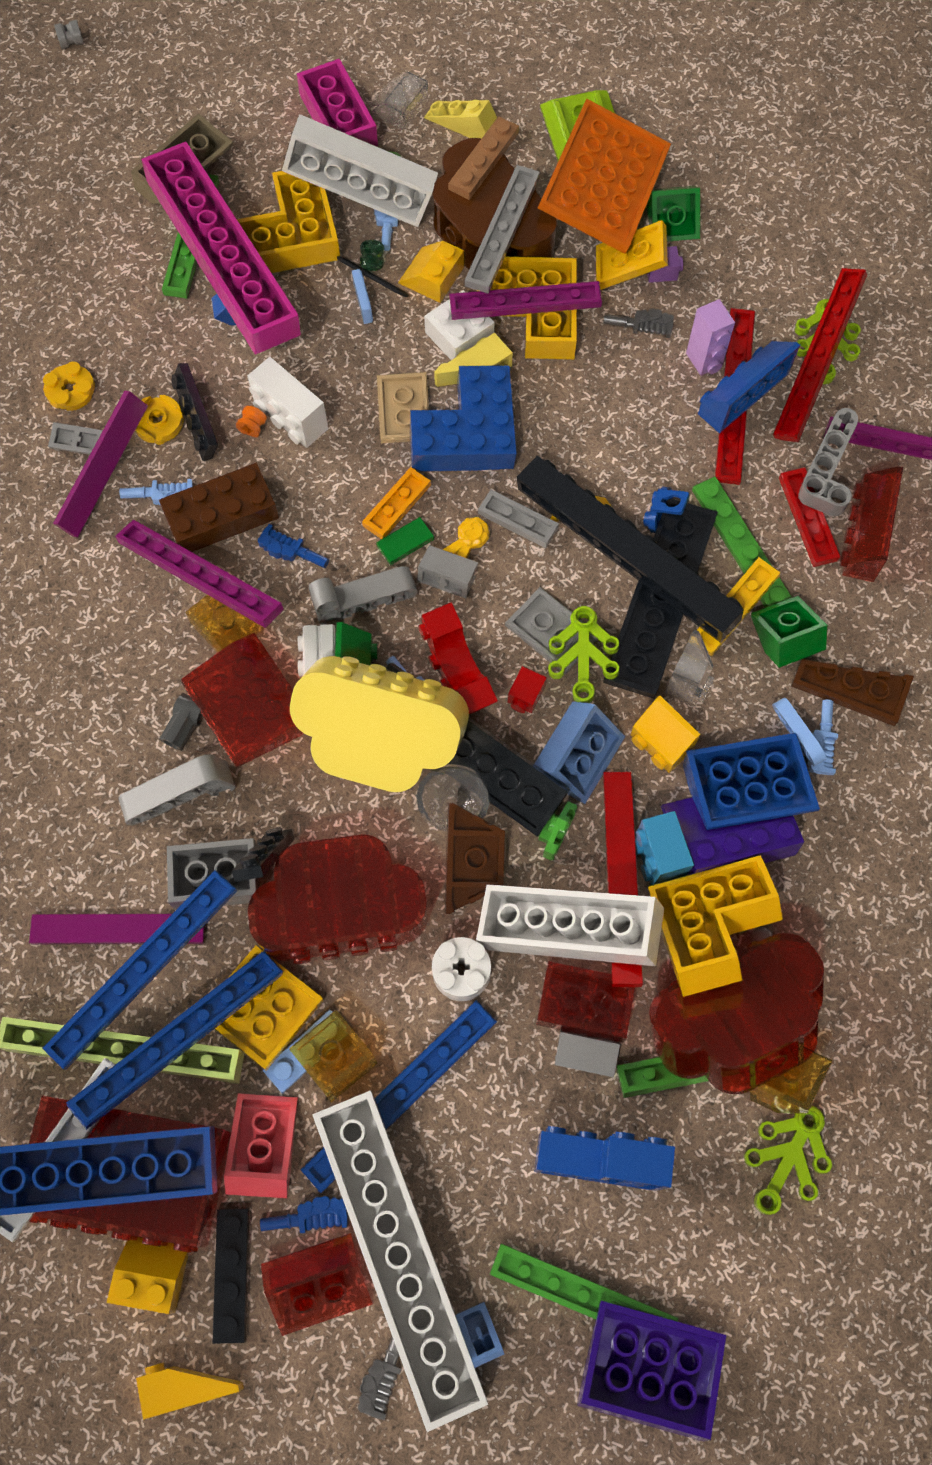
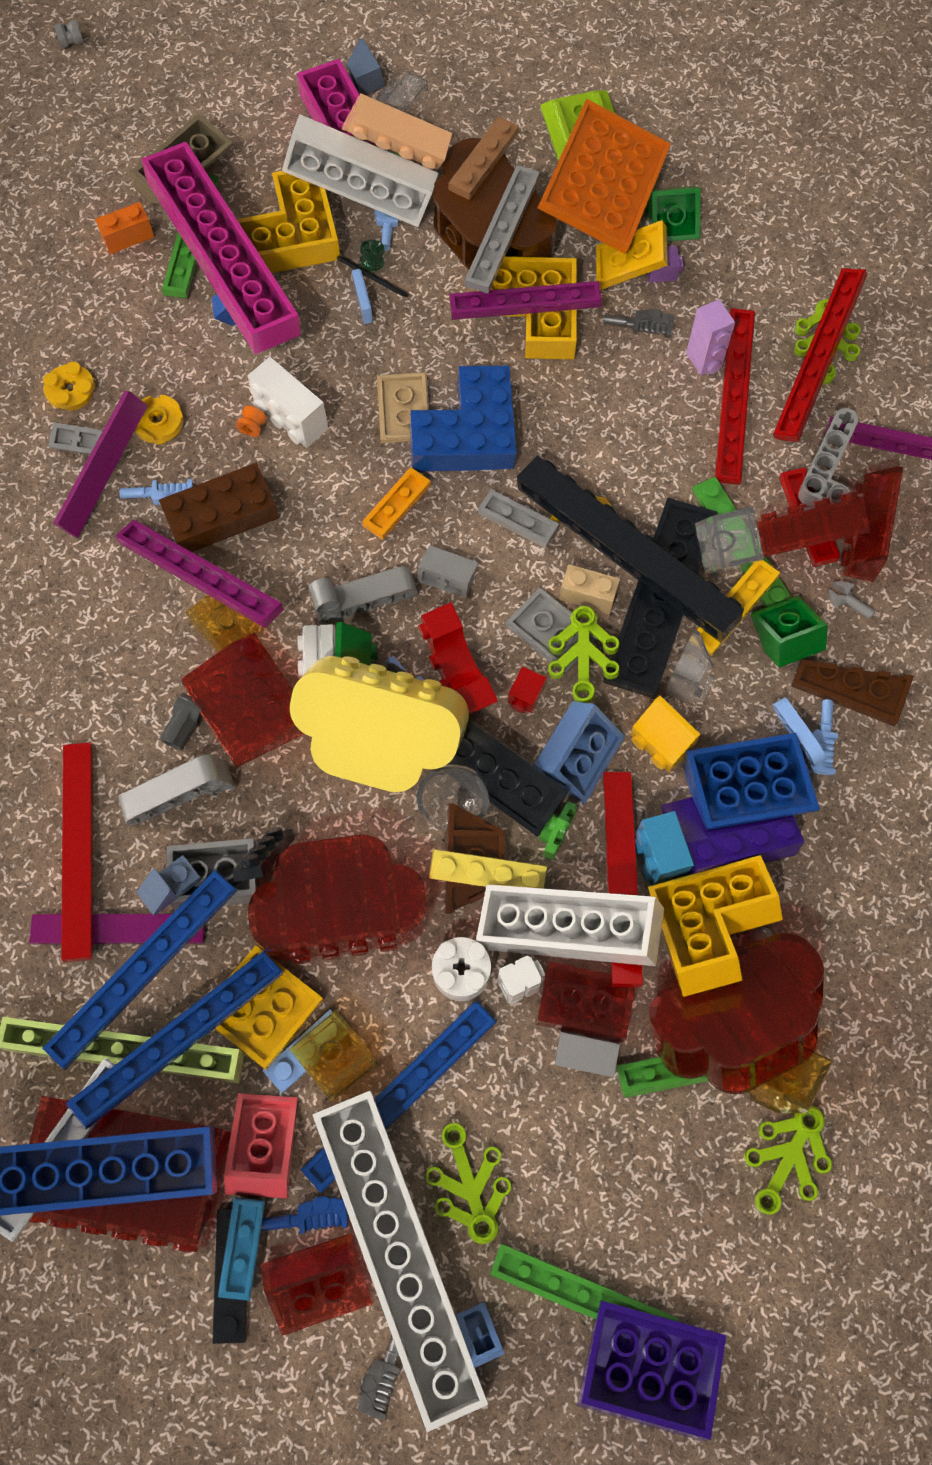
yellow slope [106,1236,190,1314] -> none
yellow slope [136,1362,244,1420] -> none
black plate [171,363,218,461] -> none
blue piece [258,524,329,568] -> none
green tile [376,517,434,566] -> none
yellow slope [398,241,464,303] -> none
light yellow slope [424,100,497,139] -> none
white brick [424,290,495,360] -> none
light yellow slope [434,333,513,387] -> none
yellow piece [443,517,490,558] -> none
blue brick [534,1126,675,1191] -> none
blue bracket [643,487,689,533] -> none
blue slope [698,341,800,434] -> none
none -> red tile [61,742,93,963]
none -> orange brick [95,202,154,254]
none -> sand blue slope [136,855,202,916]
none -> dark azure tile [218,1197,265,1301]
none -> light nougat slope [342,93,452,170]
none -> sand blue slope [347,39,385,95]
none -> lime plant [425,1123,511,1244]
none -> light yellow plate [429,849,547,889]
none -> white brick [498,955,545,1005]
none -> tan brick [559,564,620,614]
none -> clear slope [695,507,764,575]
none -> clear red slope [755,491,871,558]
none -> light grey bar [827,581,875,619]

